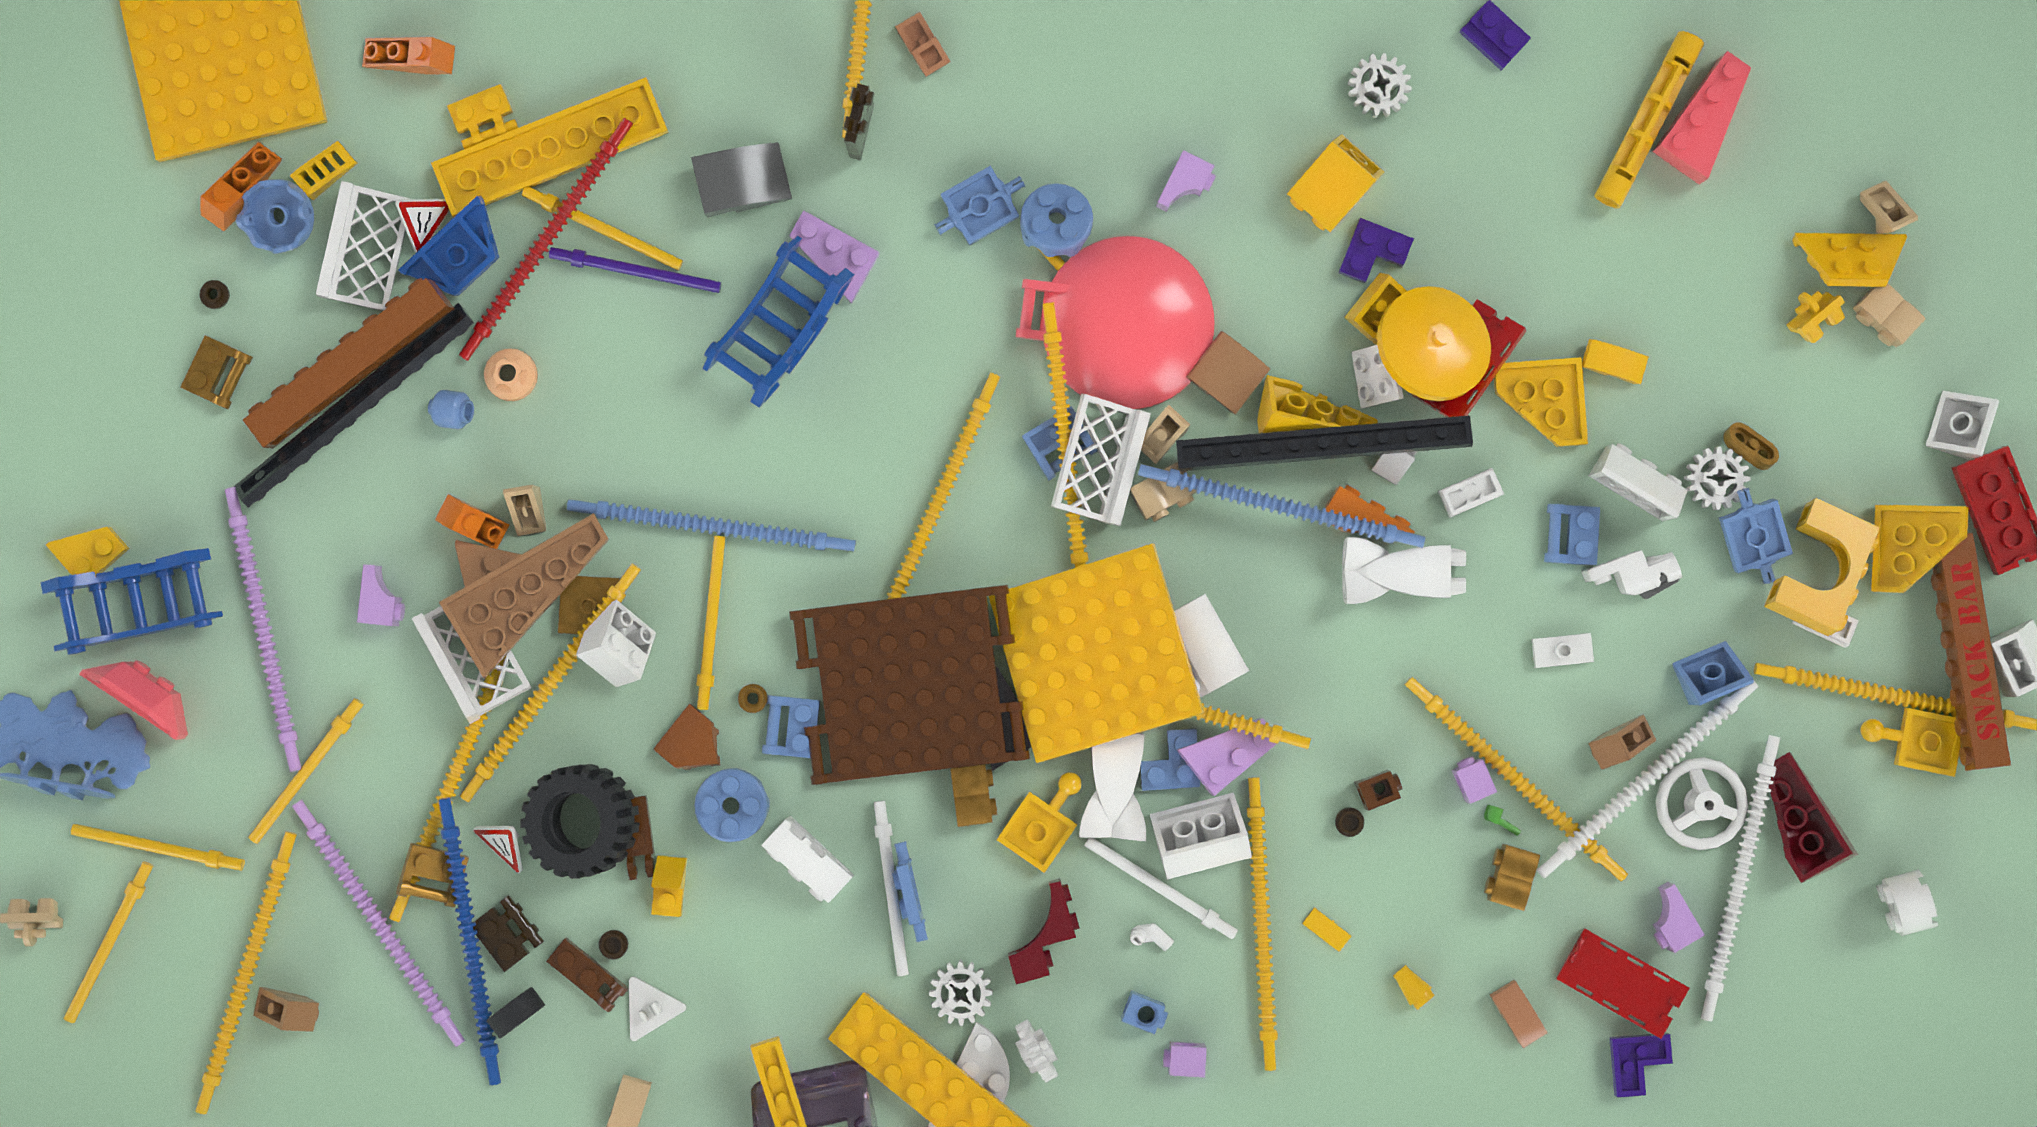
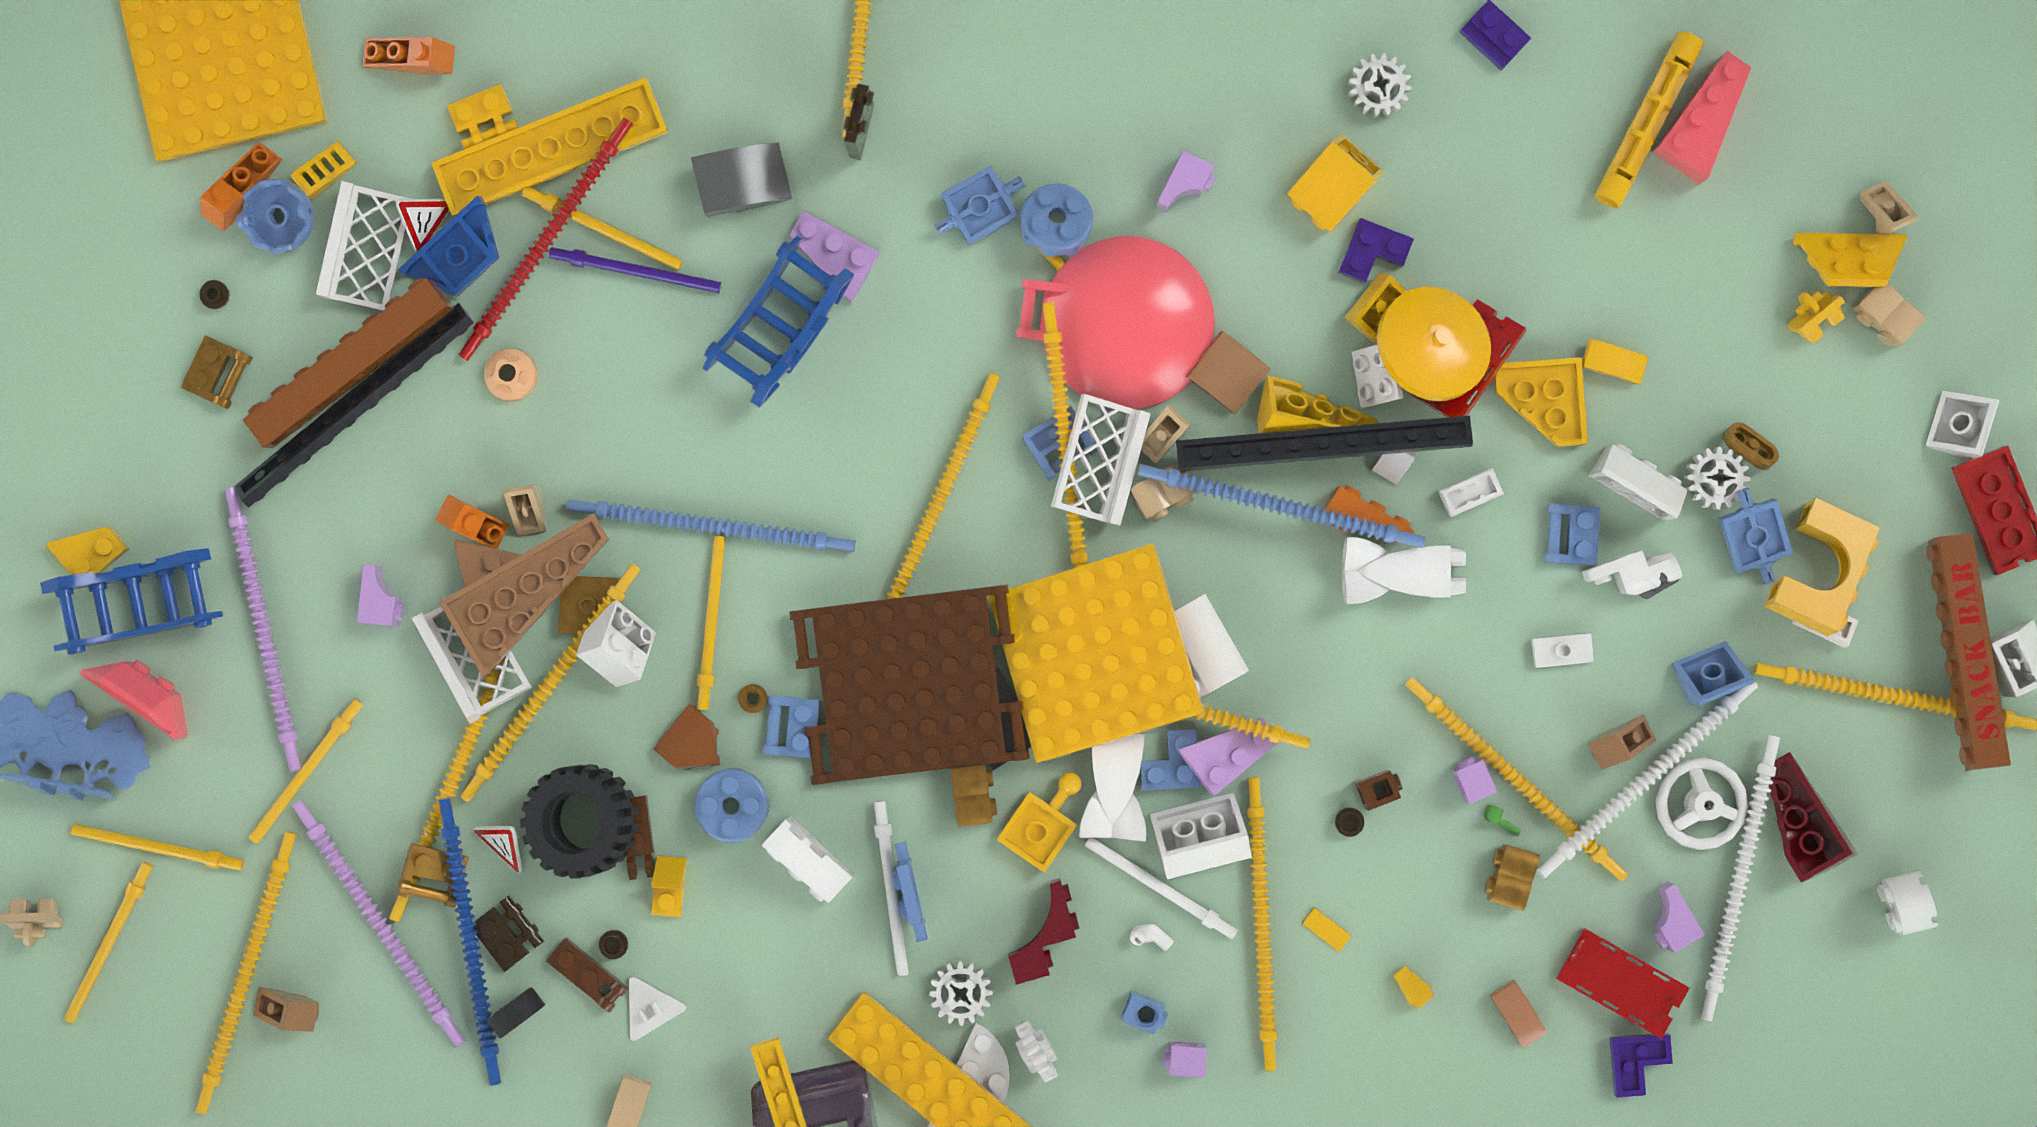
medium blue head [428,390,474,429] -> none
nougat slope [895,12,950,77] -> none
yellow plate [1860,708,1961,777] -> none
yellow plate [1871,505,1969,593] -> none

